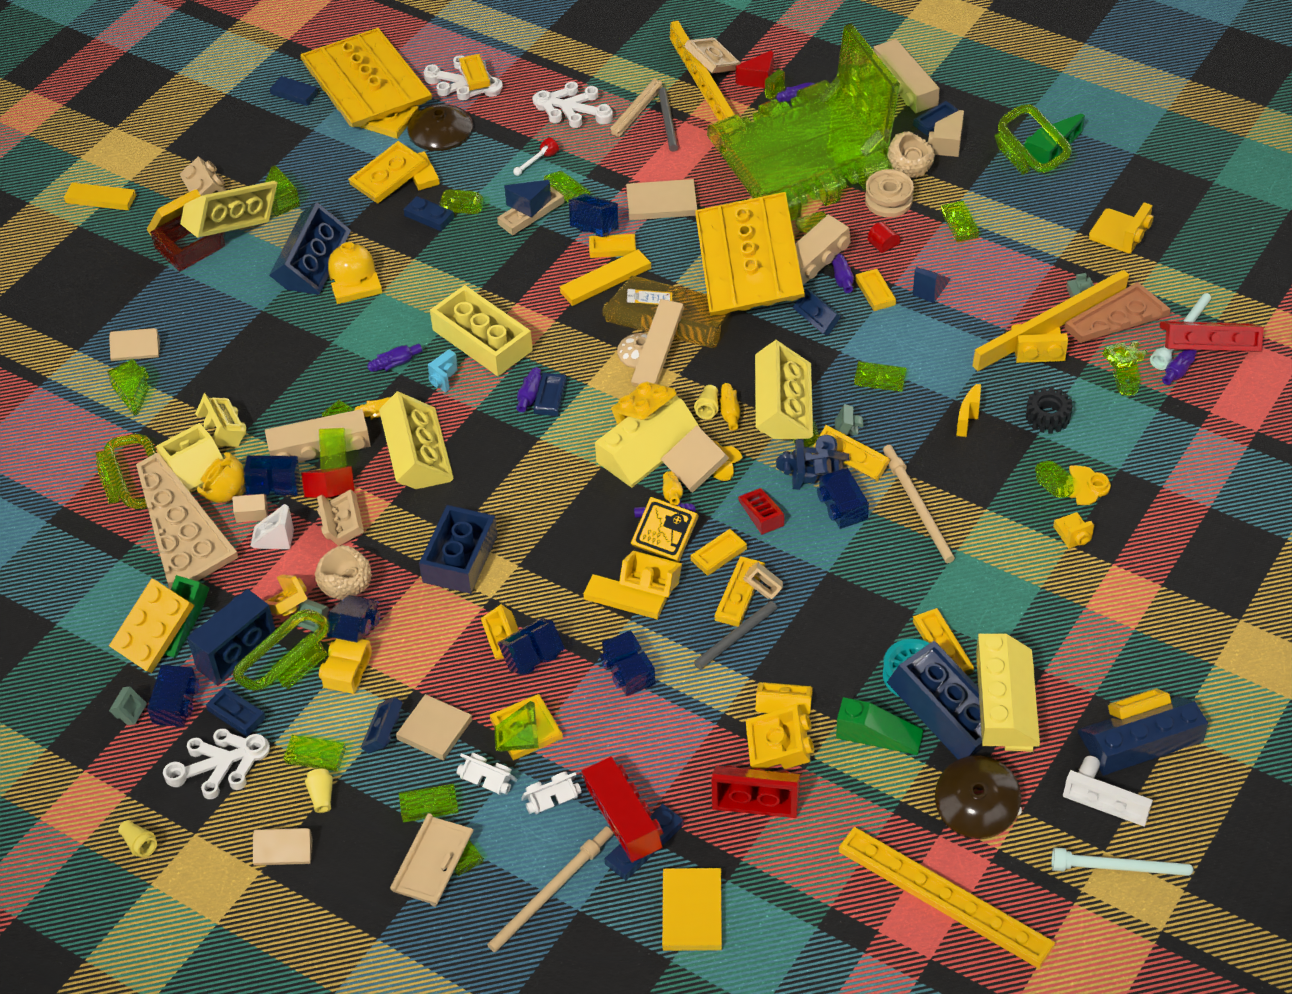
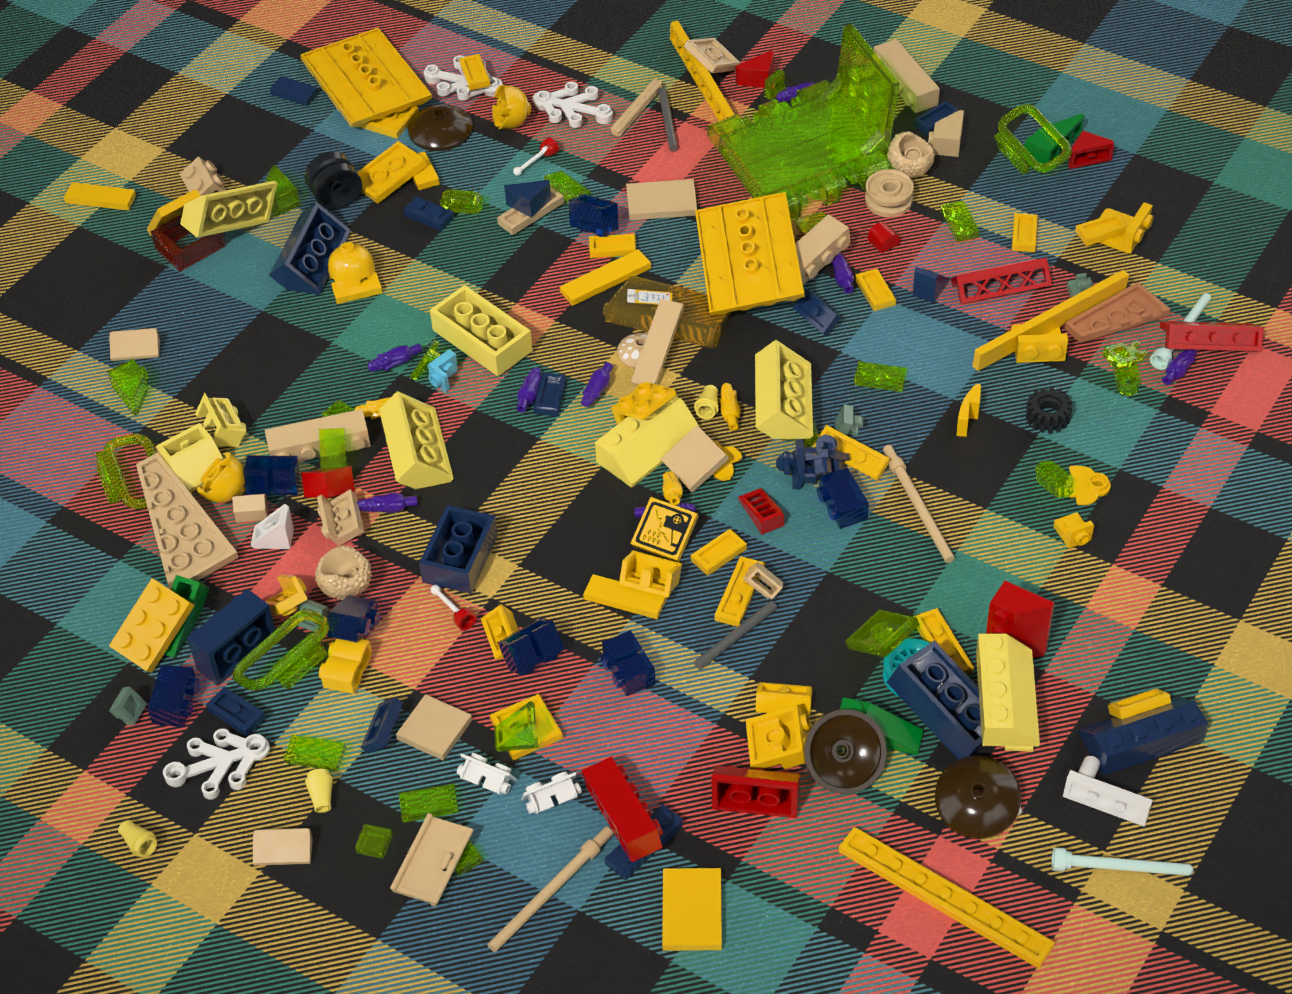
none -> black wheel [304,151,362,210]
none -> clear neon green tile [355,824,392,858]
none -> dark purple piece [357,492,417,513]
none -> clear neon green animal [410,340,441,380]
none -> red hinge [430,585,476,631]
none -> yellow cylinder [492,85,531,130]
none -> dark purple piece [581,362,613,407]
none -> dark brown dish [803,709,887,794]
none -> clear neon green plate [845,610,920,657]
none -> red fence [951,258,1052,304]
none -> red slope [986,581,1054,658]
none -> yellow tile [1012,213,1038,252]
none -> red slope [1068,131,1114,169]
none -> yellow tile [1075,213,1128,246]

